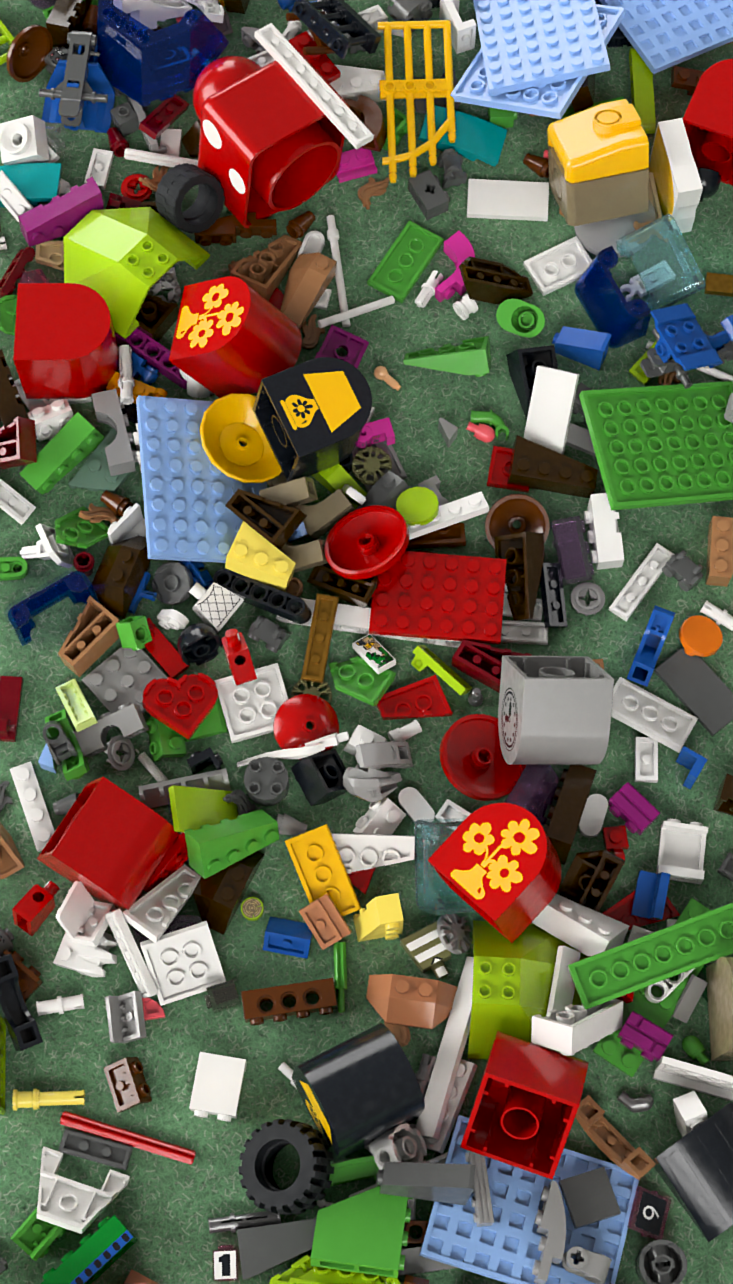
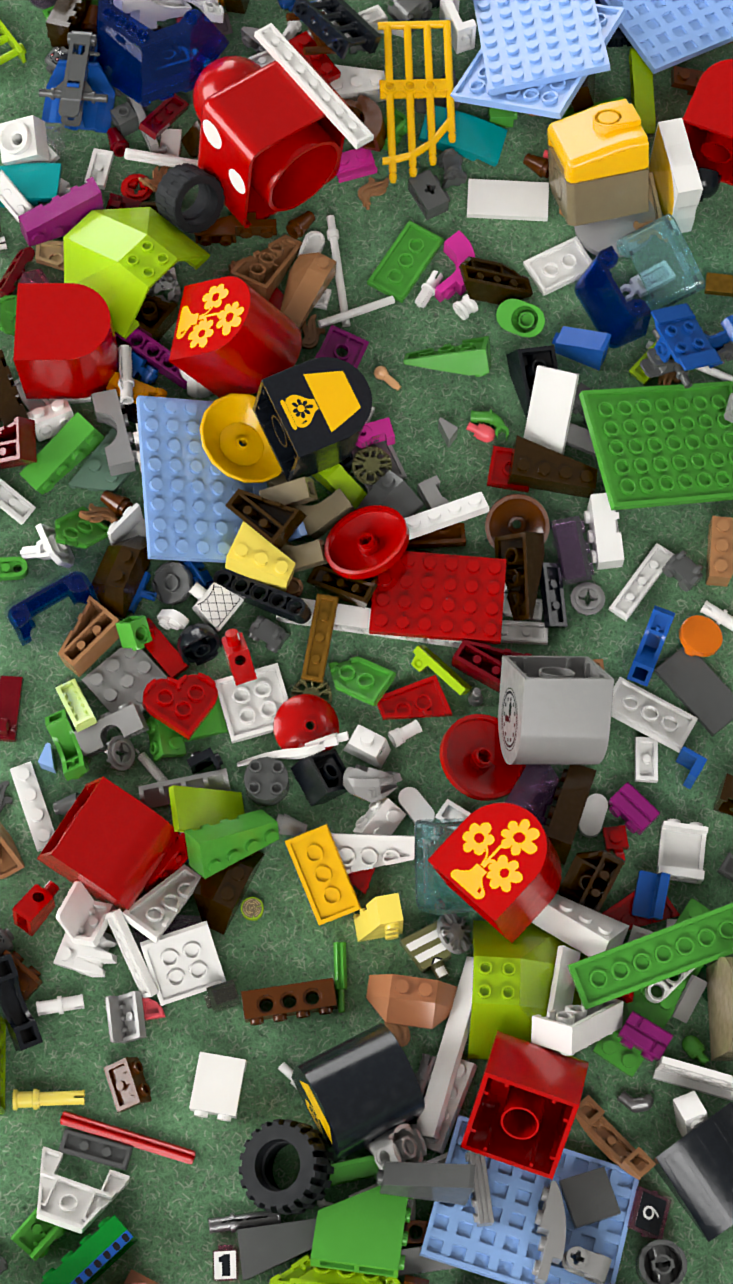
reddish brown dish [6,25,53,83] -> none
dark grey piece [43,721,78,766] -> none
dark red cone [73,552,95,576] -> none
dark grey piece [223,789,256,815] -> none
blue panel [263,917,313,959] -> none
nougat plate [299,893,352,950] -> none
white tile [341,484,366,505] -> none
tile [352,634,396,675] -> none
light grey slope [355,741,413,769] -> none
lime tile [396,487,439,526] -> none

